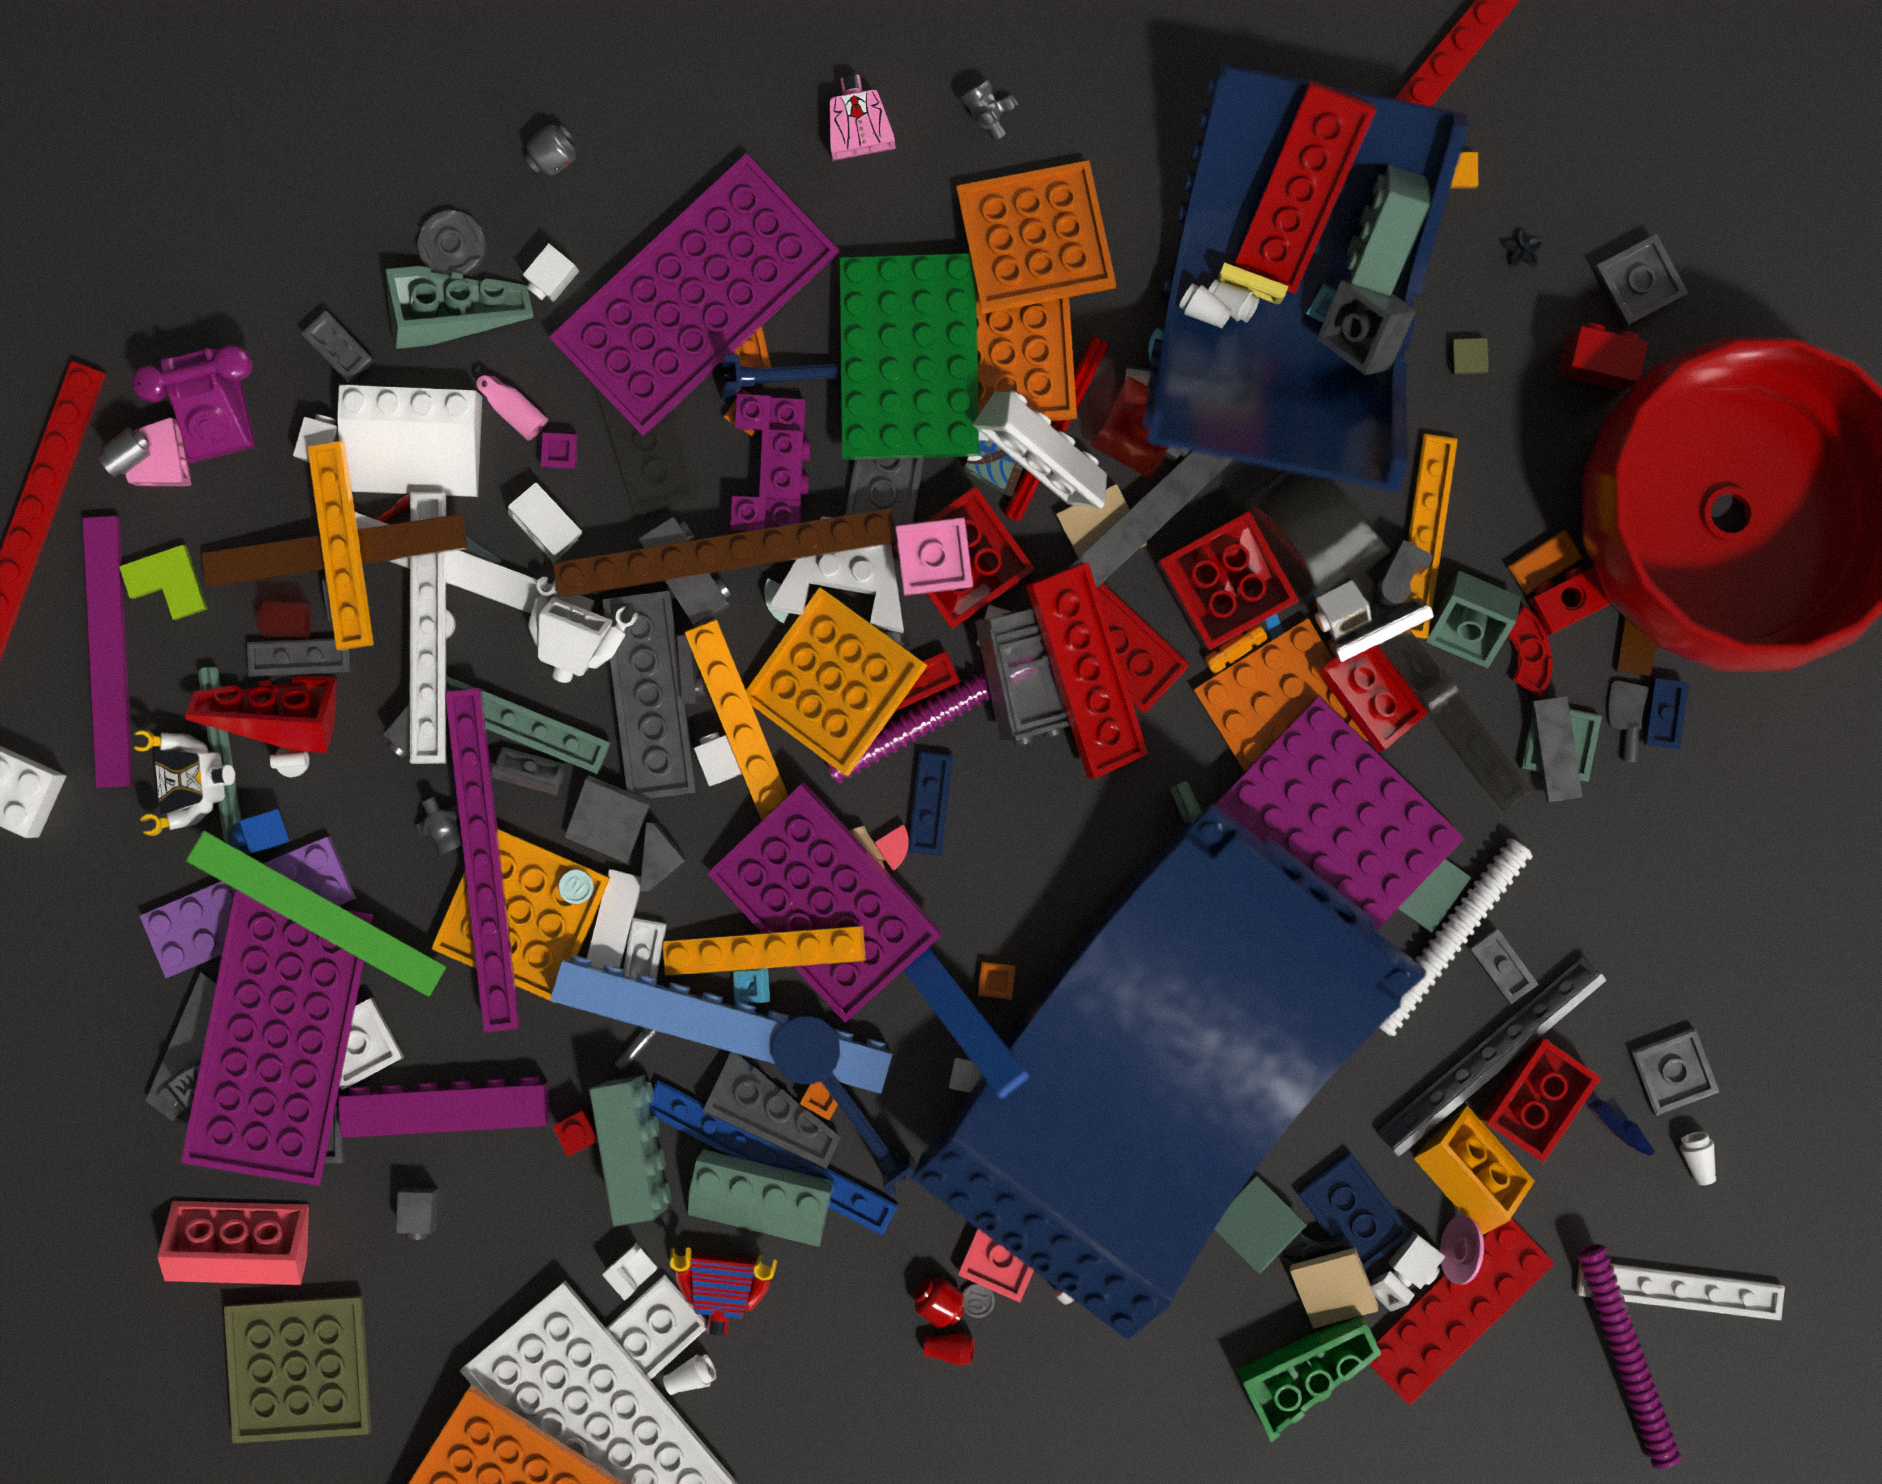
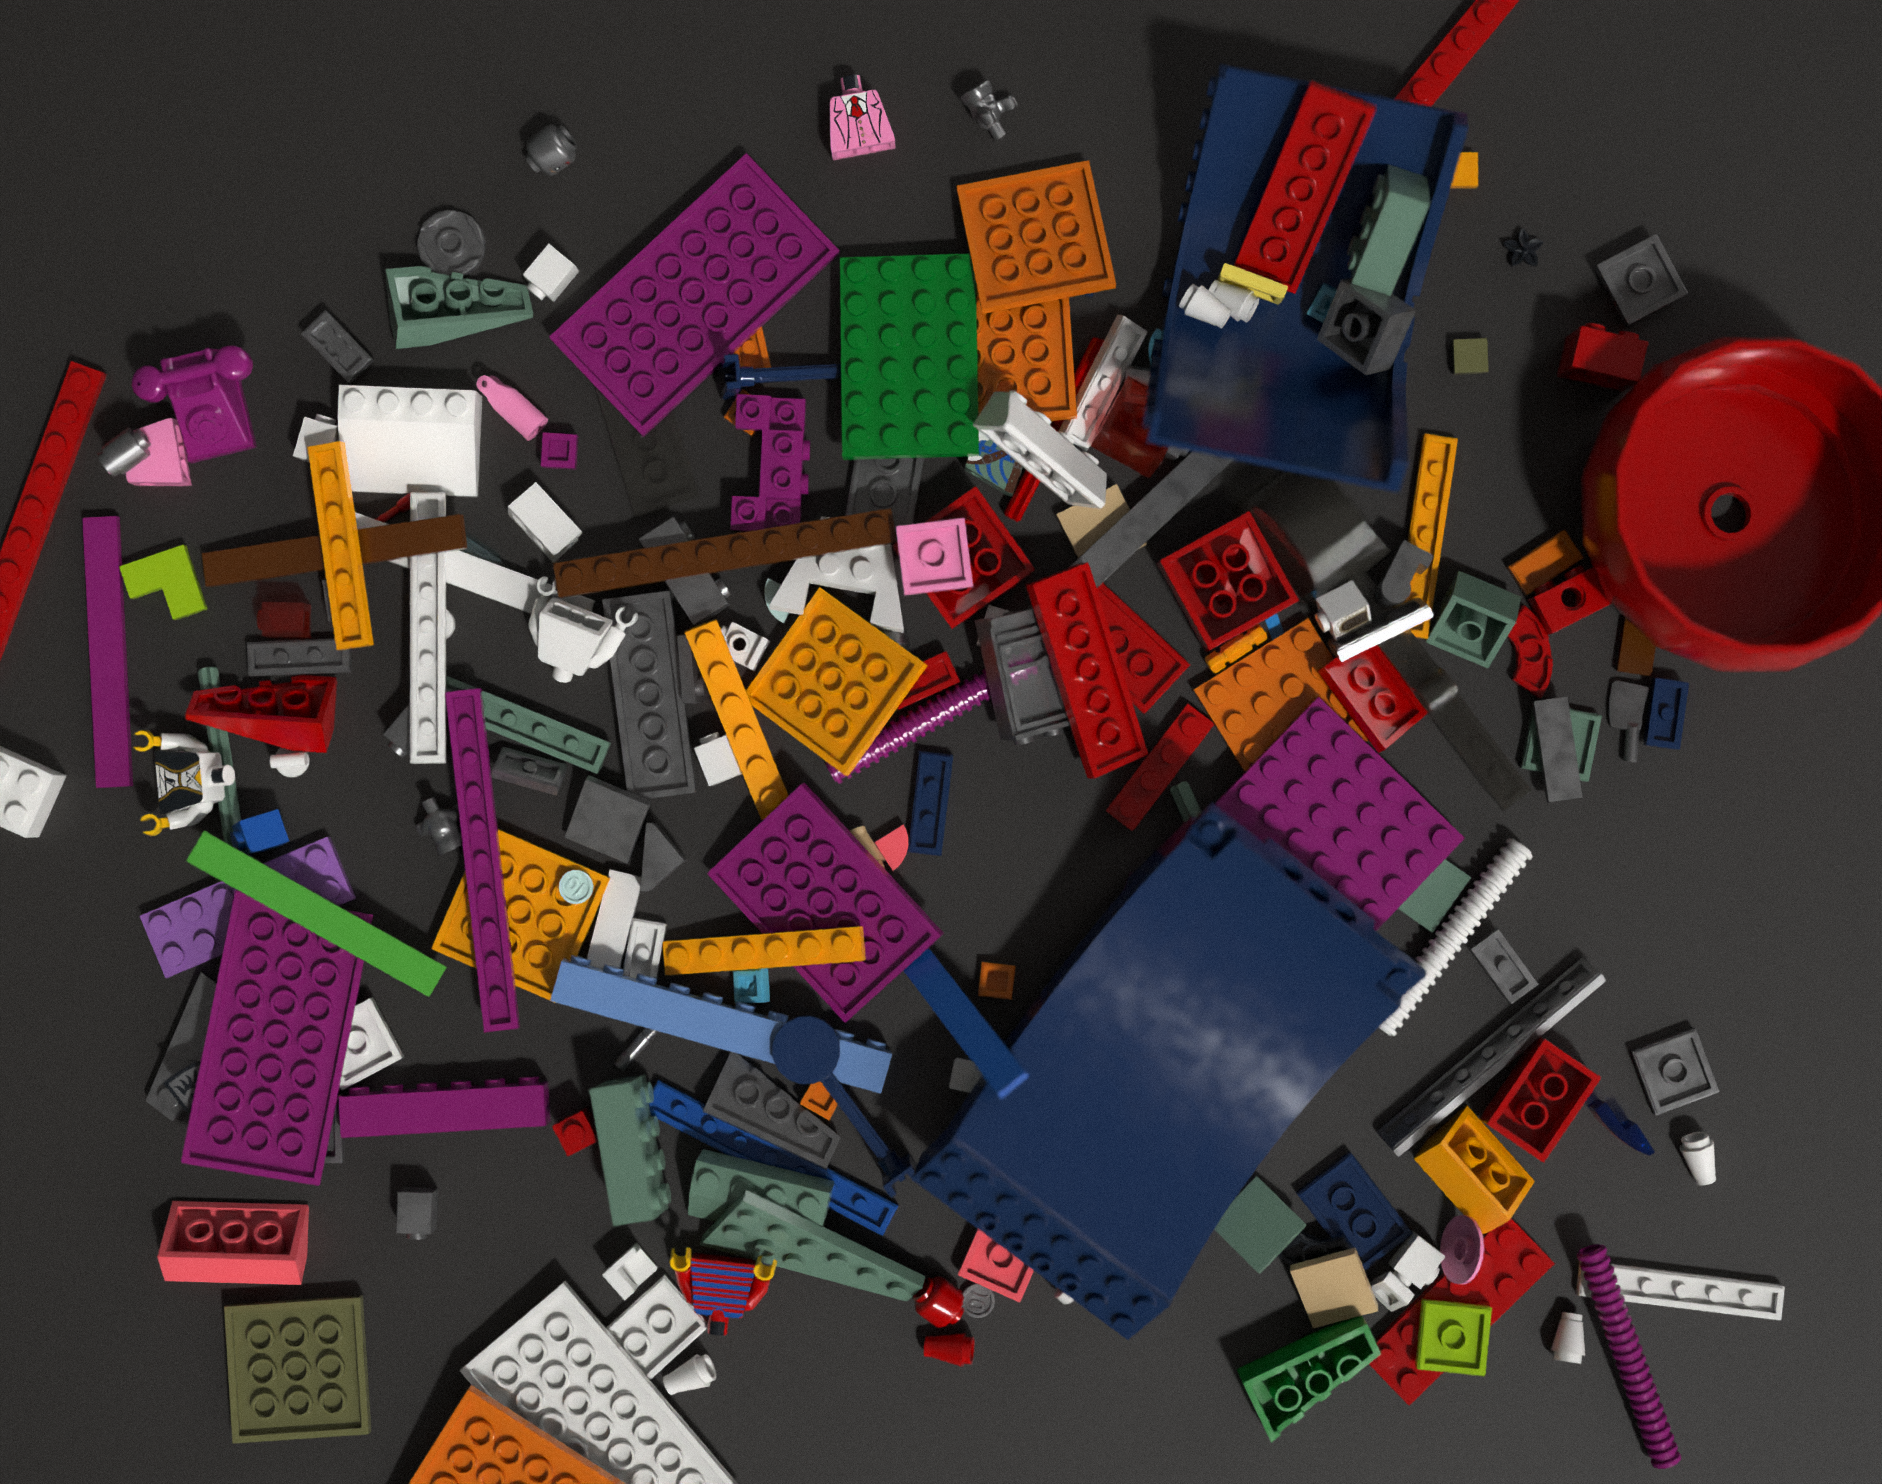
none -> sand green wing [700,1190,925,1302]
none -> white brick [721,622,770,671]
none -> white tile [1059,315,1147,452]
none -> red plate [1105,704,1214,831]
none -> lime tile [1415,1299,1492,1376]
none -> white cone [1551,1312,1585,1364]

